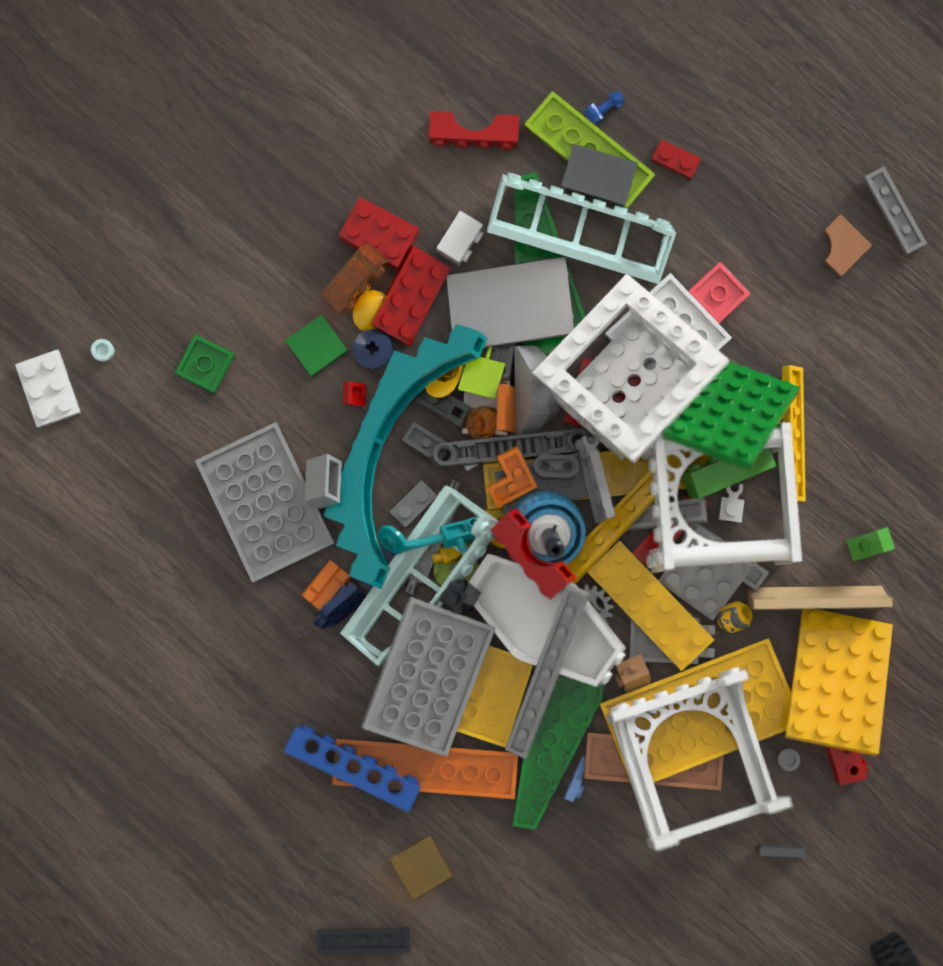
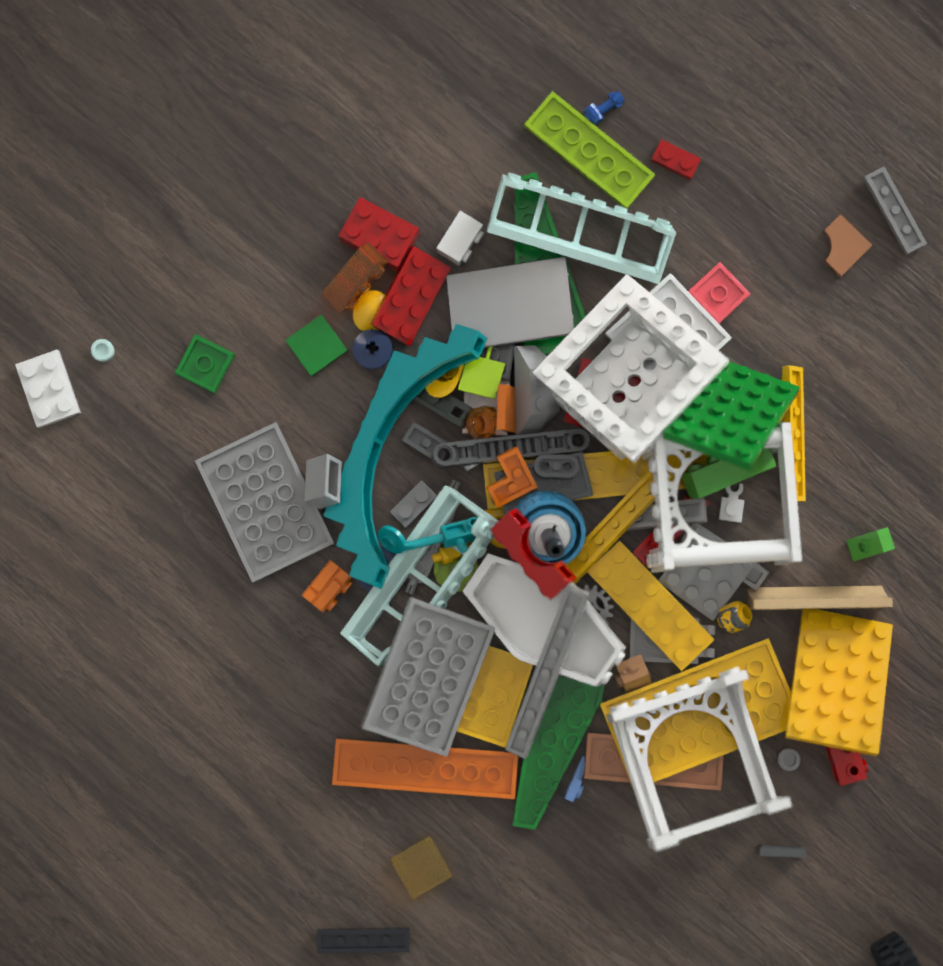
blue brick [284,724,421,812] -> none
dark blue plate [313,582,366,629] -> none
red plate [342,381,366,407] -> none
red arch [429,111,519,150] -> none
black brick [440,579,481,614] -> none
dark grey tile [561,144,638,207] -> none
light grey tile [575,433,615,523] -> none

